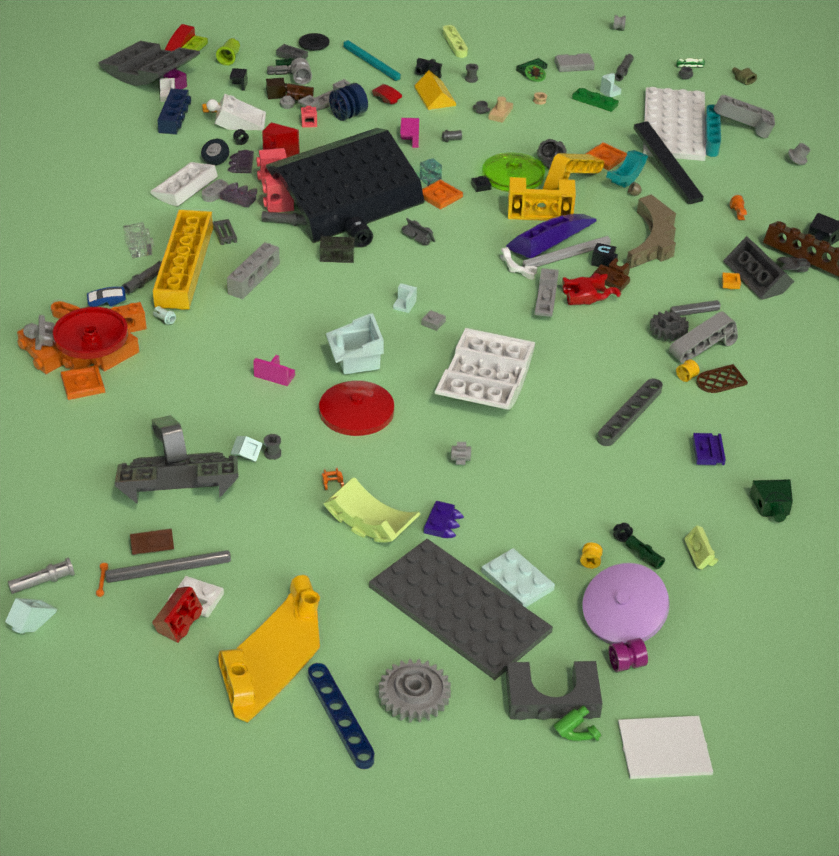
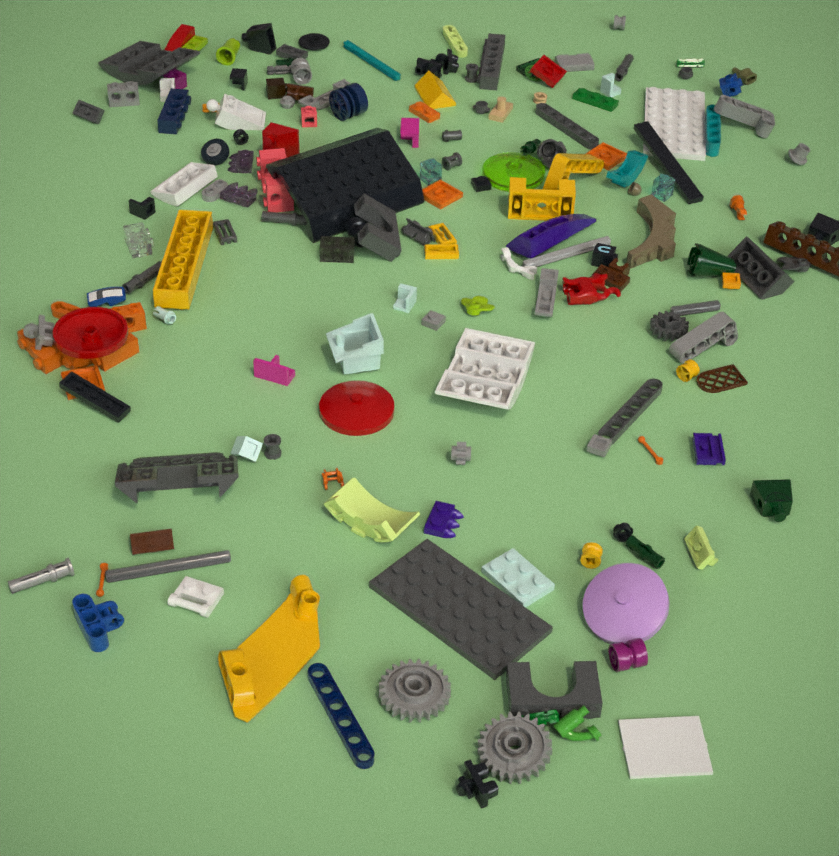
light aqua slope [5,598,57,634] -> none
dark grey beam [152,415,187,464] -> none
red slope [152,586,203,643] -> none
light grey brick [227,242,280,300] -> none
red slope [372,84,402,104] -> none
none -> black plate [59,371,131,423]
none -> blue piece [72,593,124,652]
none -> dark grey plate [73,99,105,124]
none -> light grey brick [107,81,140,107]
none -> black panel [129,197,156,220]
none -> black torso [241,23,277,55]
none -> dark grey arch [354,193,402,262]
none -> orange plate [409,101,440,123]
none -> yellow tile [424,244,459,259]
none -> yellow tile [428,223,457,244]
none -> black hips [435,49,459,75]
none -> dark grey bush [442,152,462,171]
none -> black hips [456,759,499,809]
none -> lime plate [461,296,495,315]
none -> dark grey brick [477,33,505,91]
none -> light grey gear [477,712,552,784]
none -> dark green pin [520,139,541,155]
none -> green axle [521,709,559,725]
none -> red plate [530,55,567,88]
none -> dark grey beam [535,103,599,150]
none -> light grey plate [587,434,612,457]
none -> orange hinge [638,436,663,465]
none -> clear light blue brick [651,173,675,202]
none -> dark green cone [687,243,736,277]
none -> blue brick [719,73,743,97]

